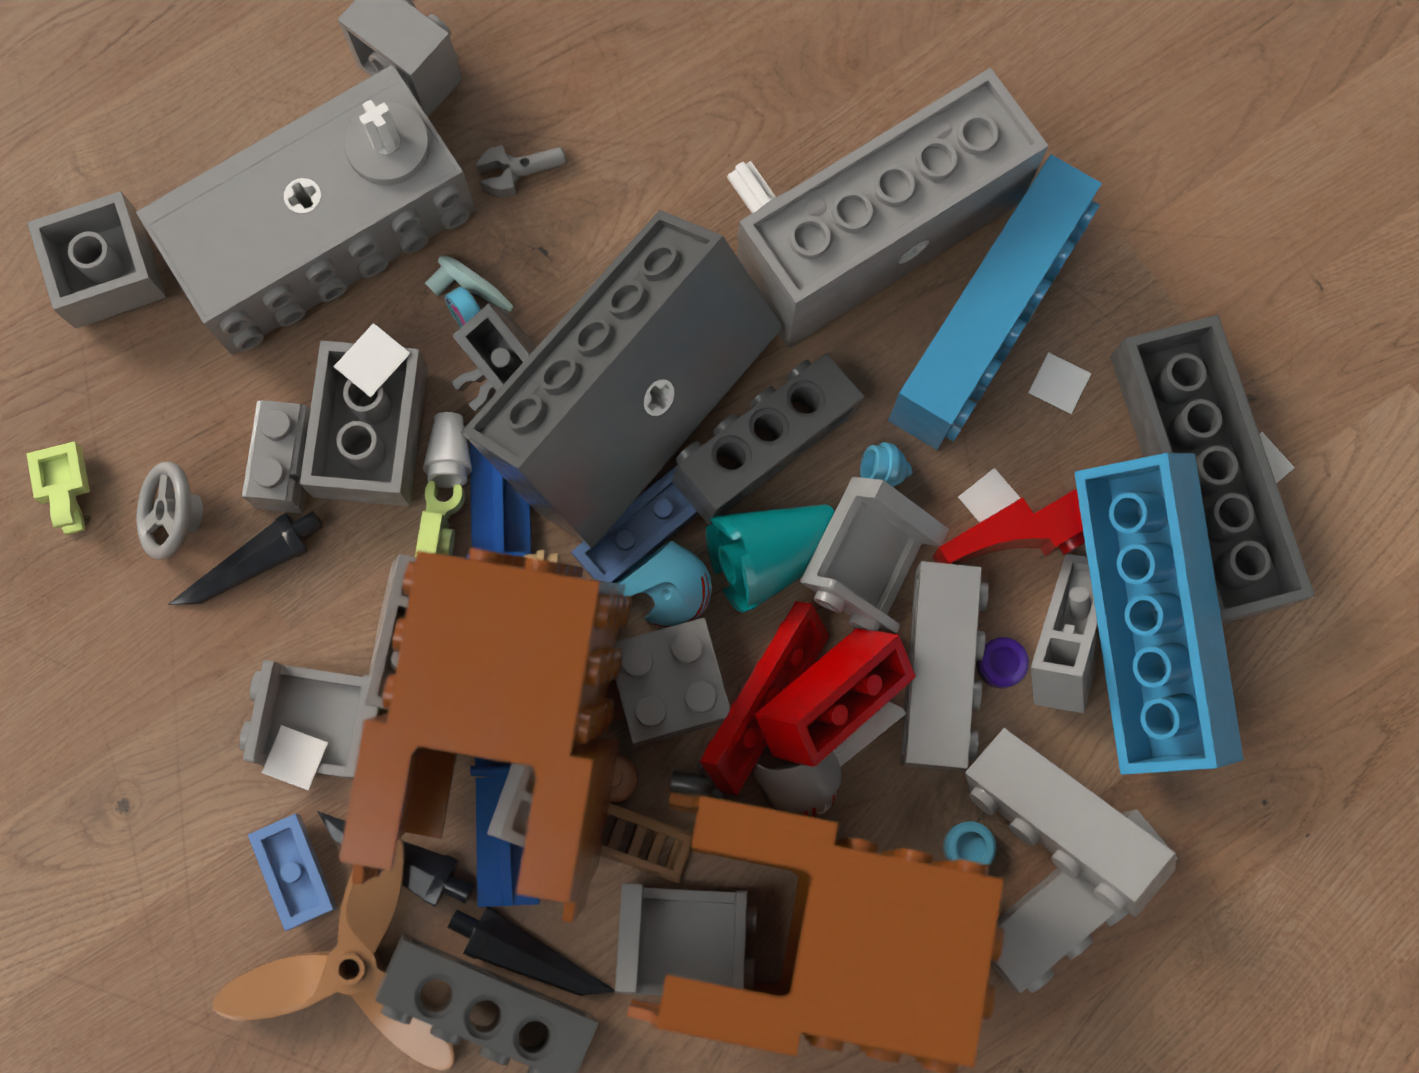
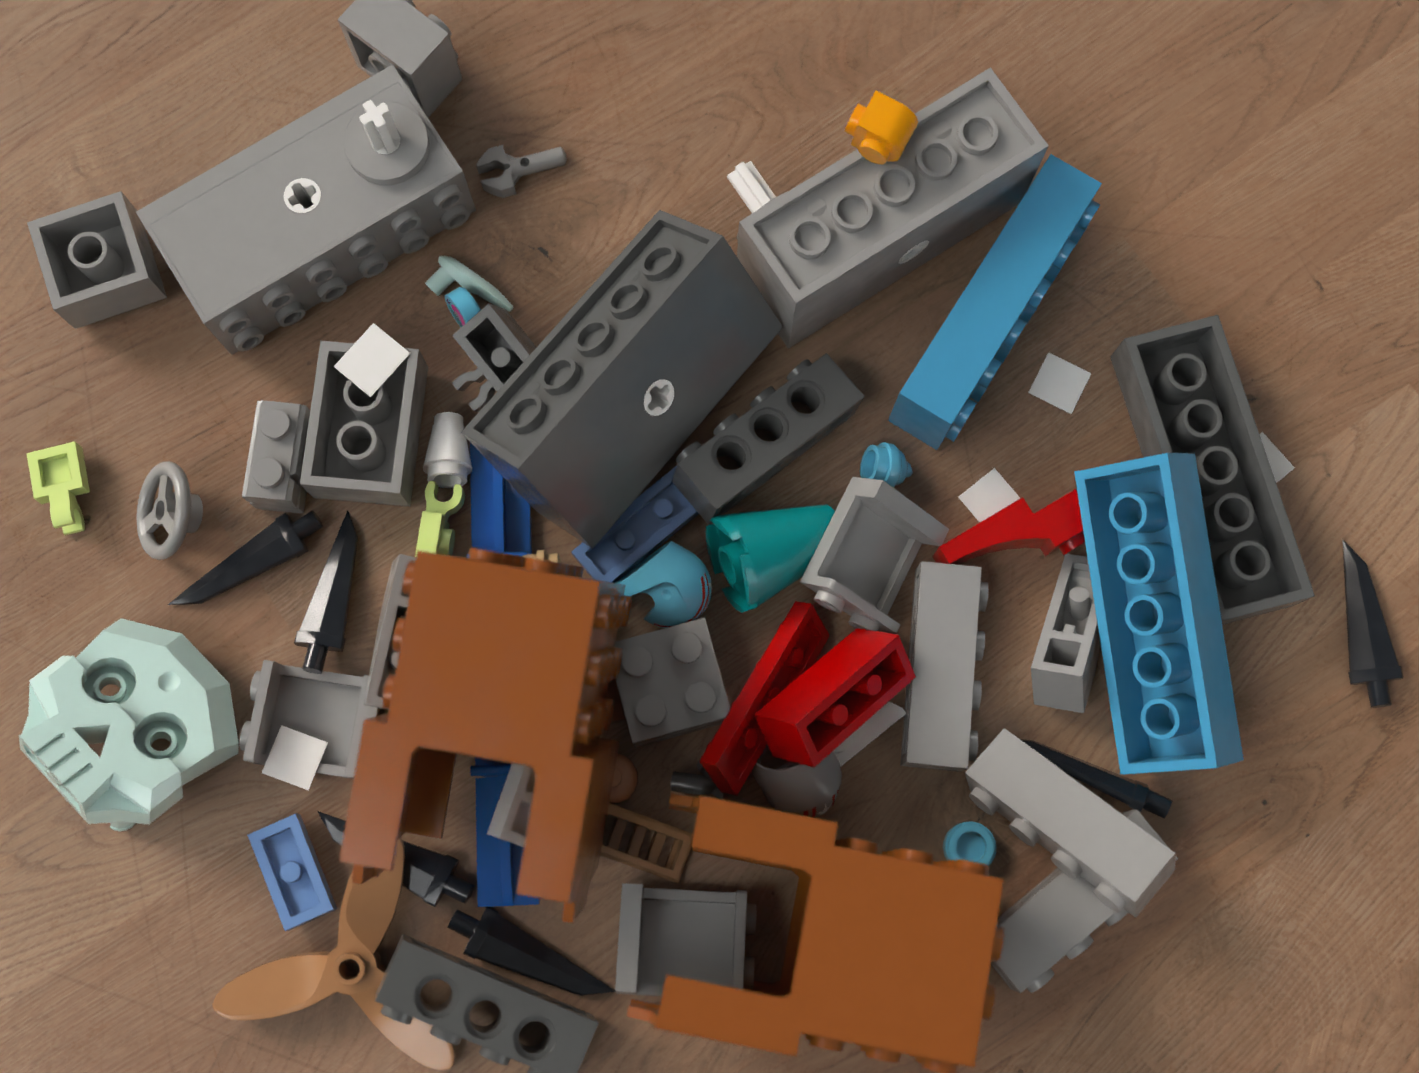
dark purple tile [976,637,1029,689] -> none
none -> light aqua brick [19,618,239,831]
none -> black bar [294,510,358,674]
none -> light orange plate [844,90,918,165]
none -> black bar [1020,739,1173,819]
none -> black bar [1342,539,1403,708]

